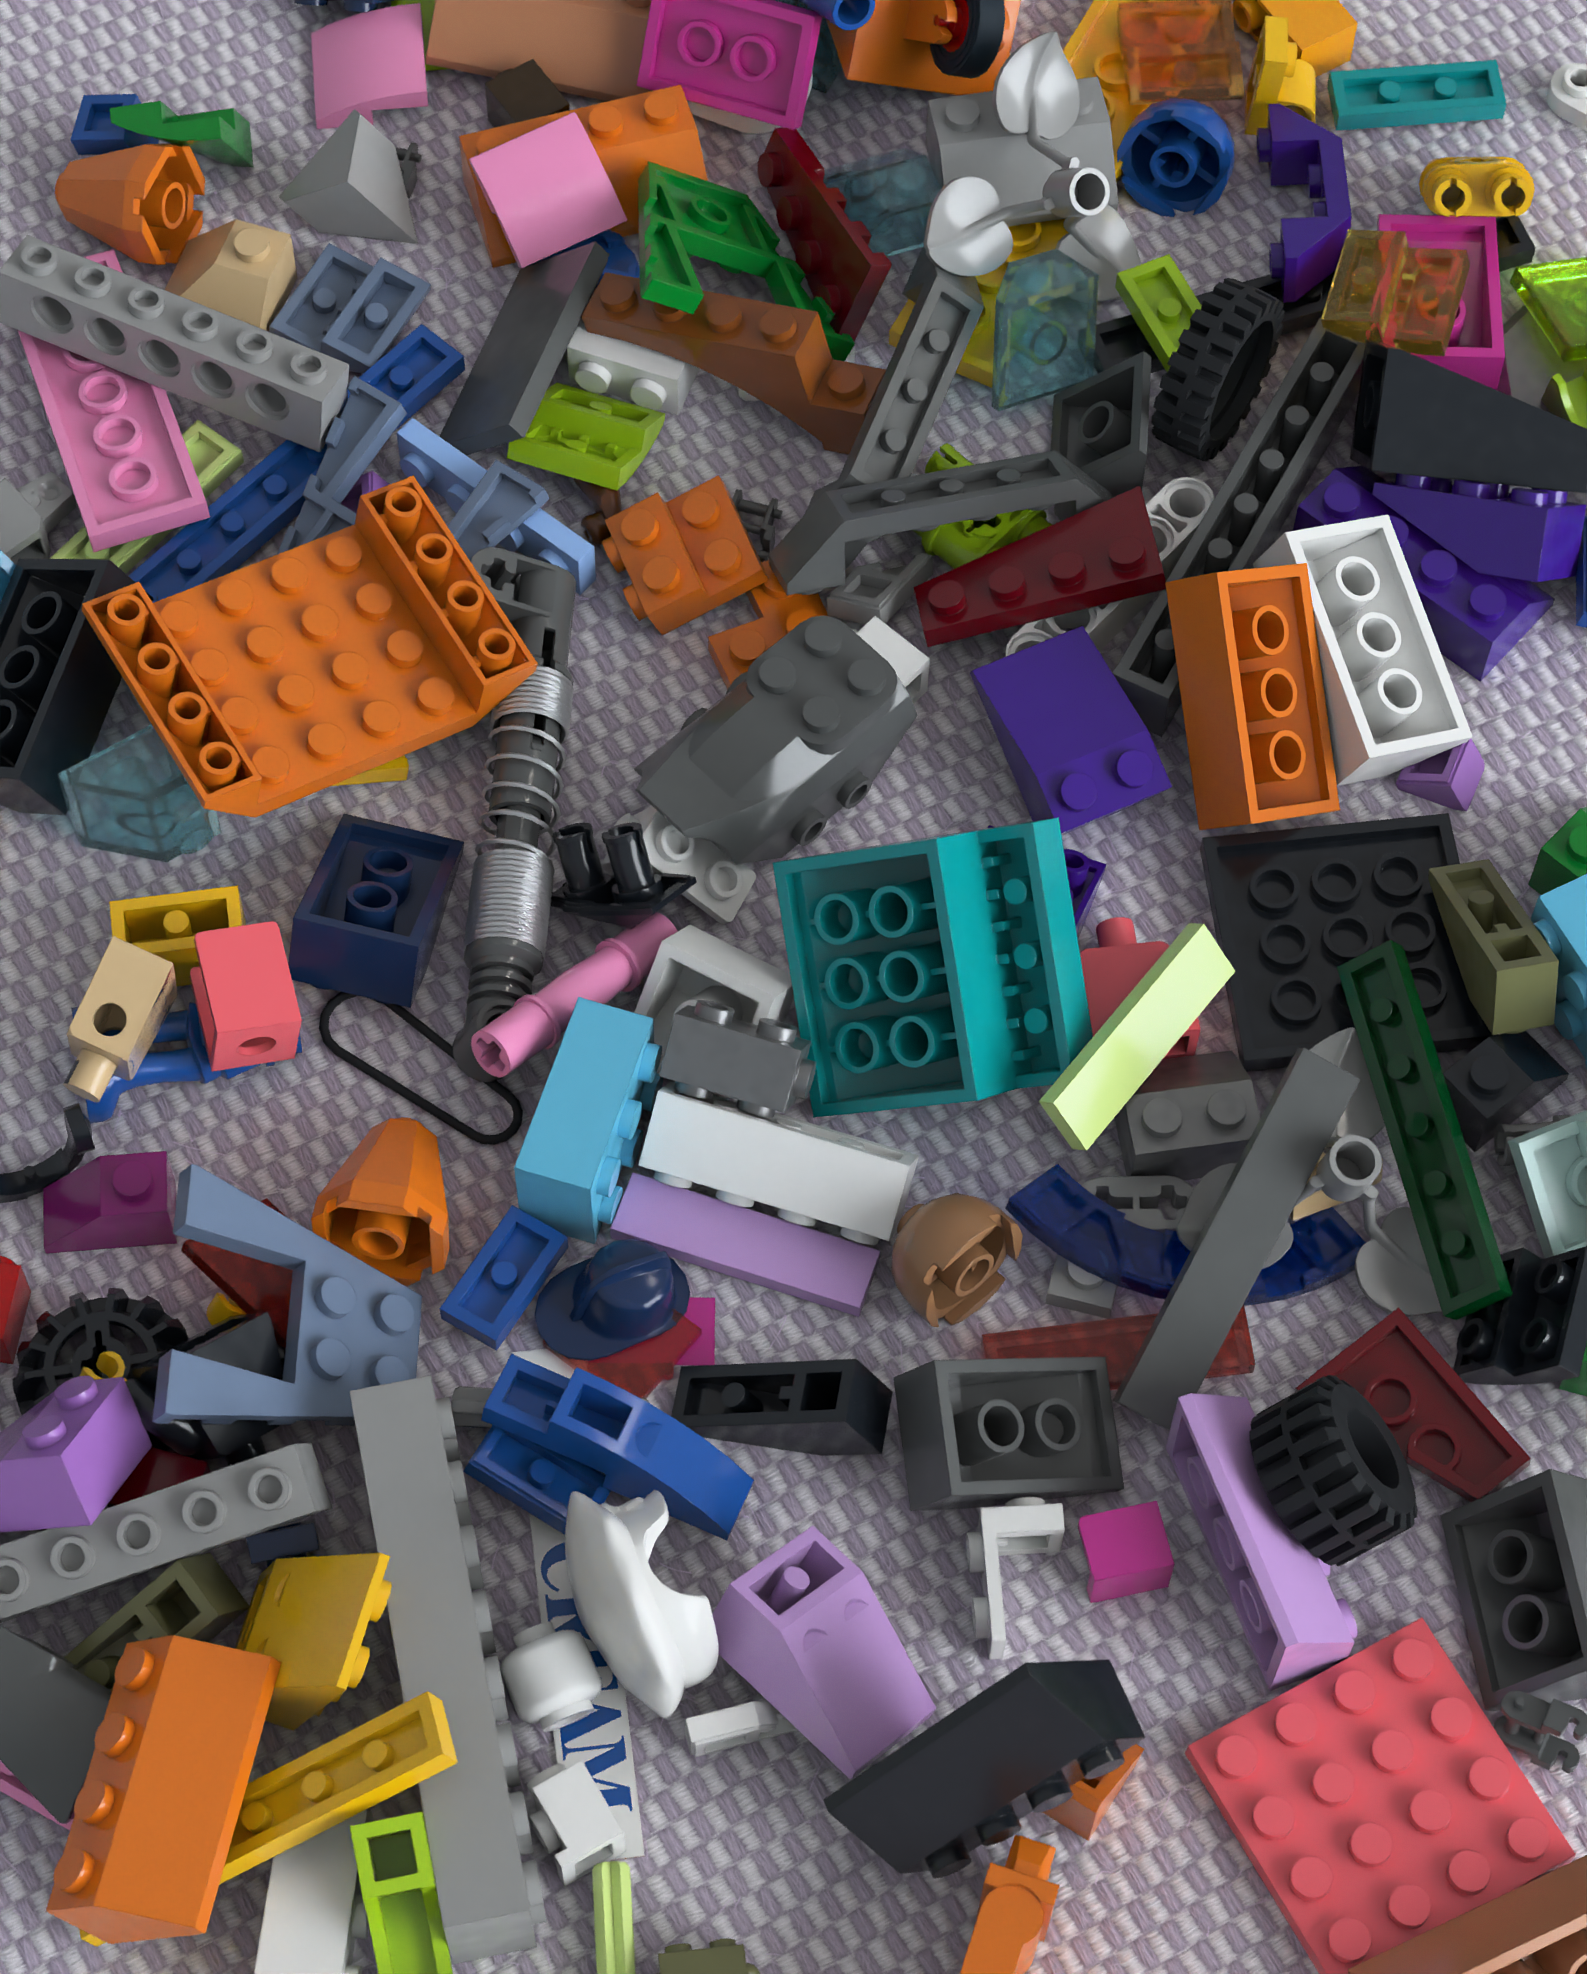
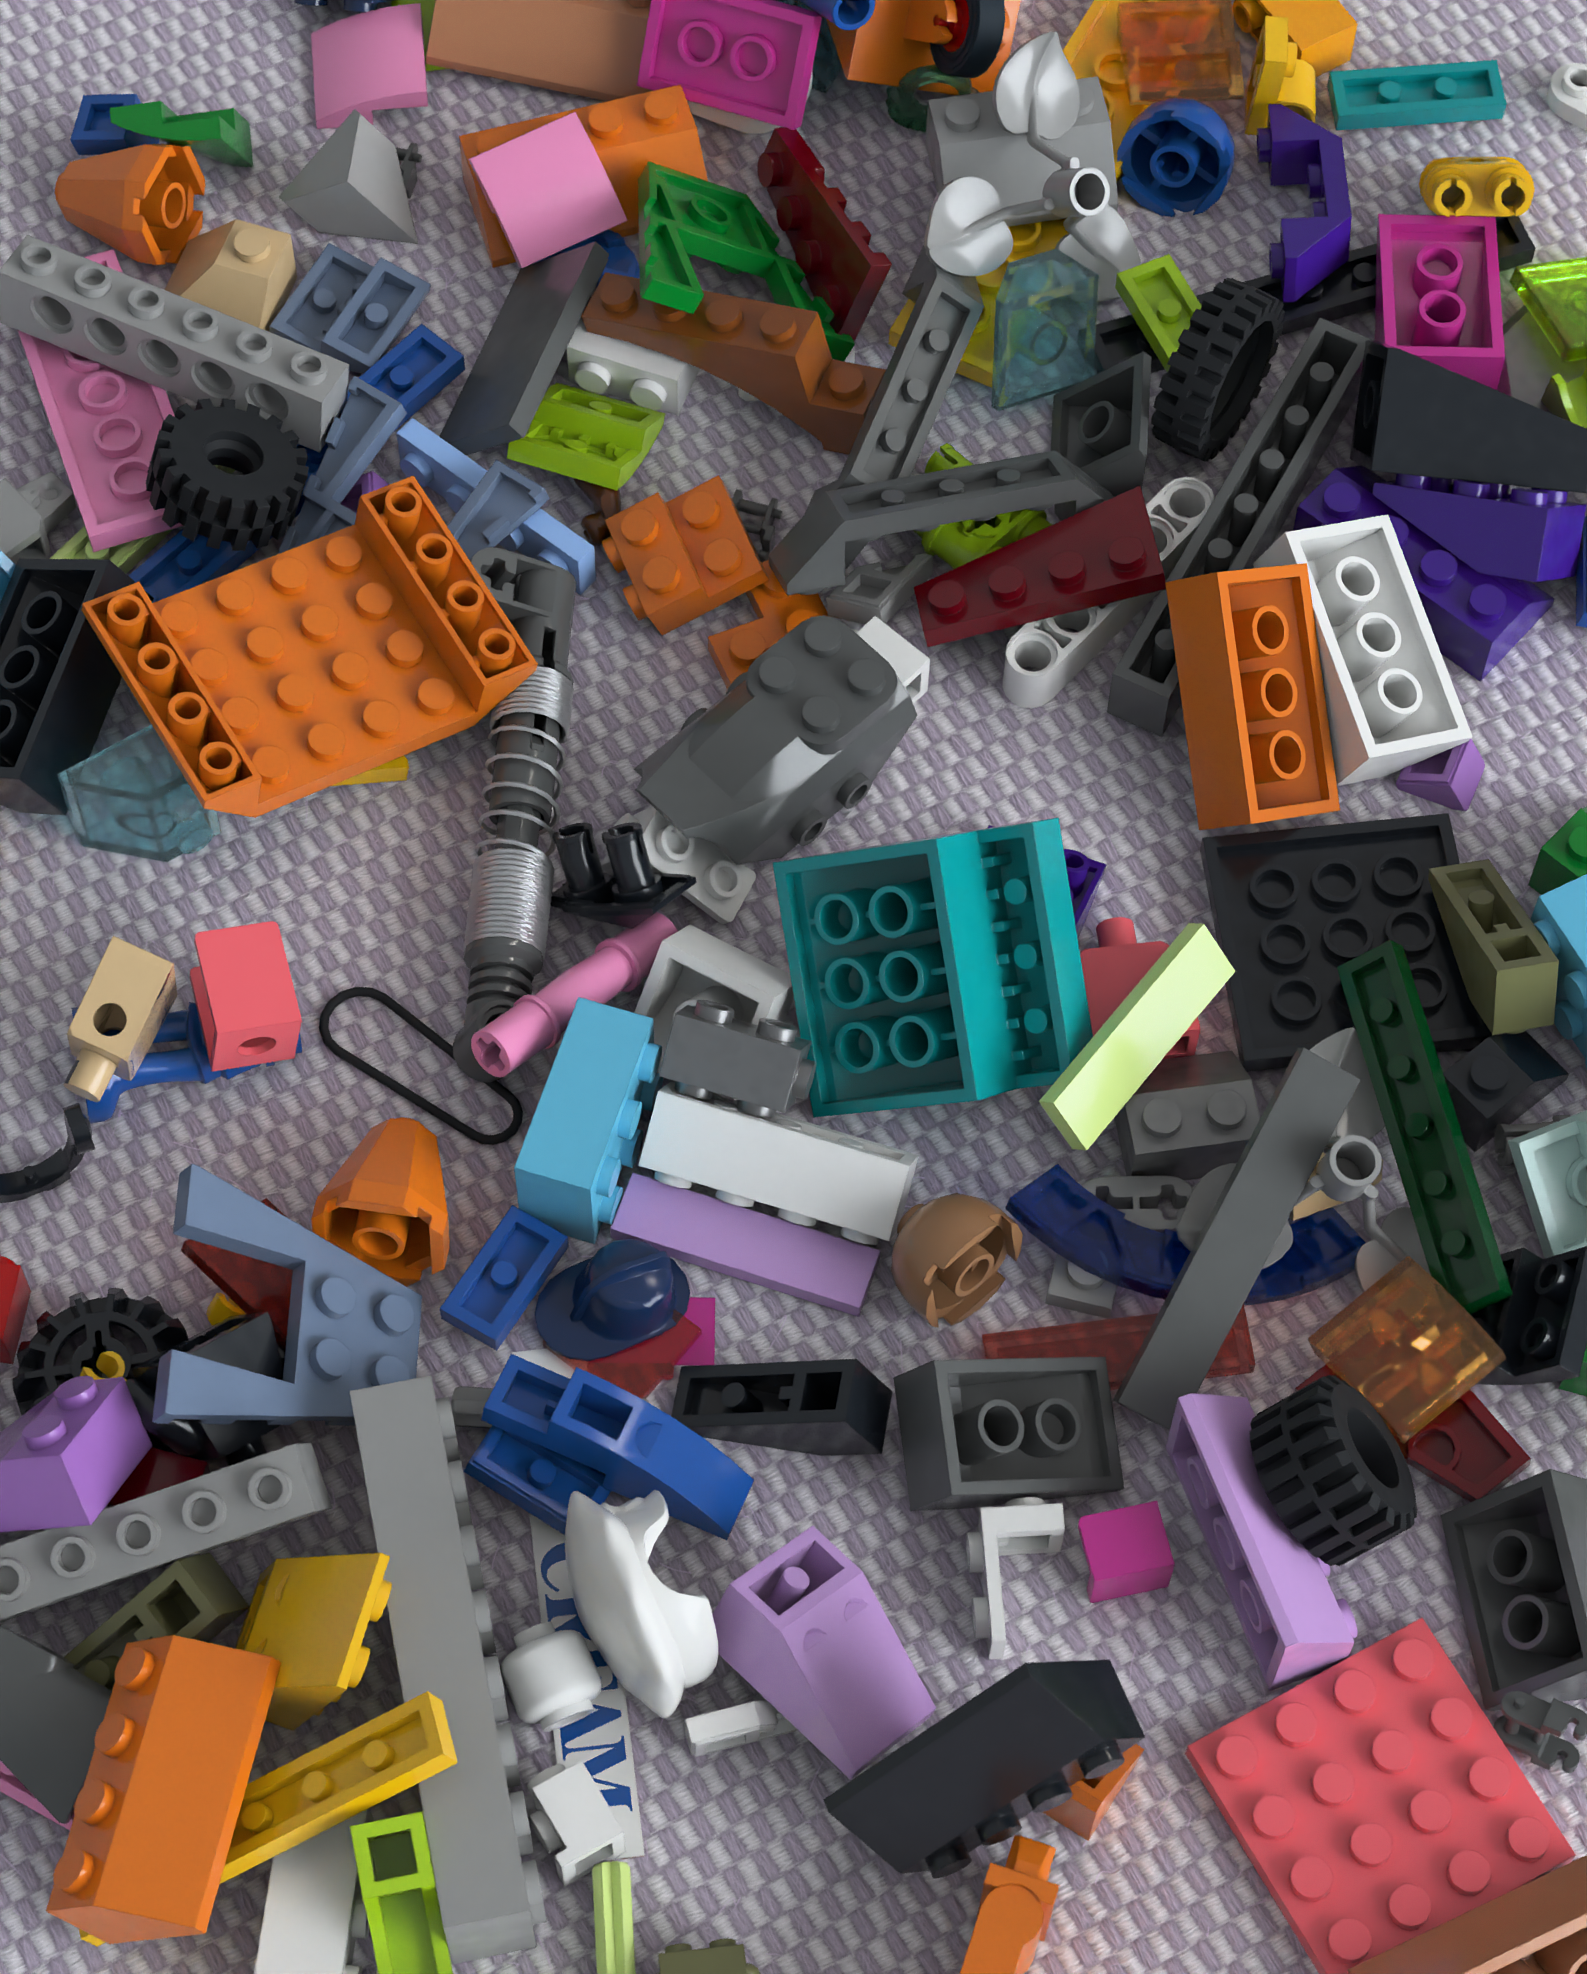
magenta slope [43,1151,177,1254] -> none
yellow brick [109,885,246,987] -> none
dark blue plate [246,1519,320,1567] -> none
dark blue slope [288,814,464,1008] -> none
dark brown brick [485,59,570,128] -> none
clear light blue slope [824,148,941,257] -> none
dark purple slope [969,626,1172,836] -> none
clear yellow slope [1321,230,1470,357] -> none
none -> black tyre [146,398,309,551]
none -> clear green piece [885,65,980,133]
none -> clear orange slope [1308,1255,1506,1443]

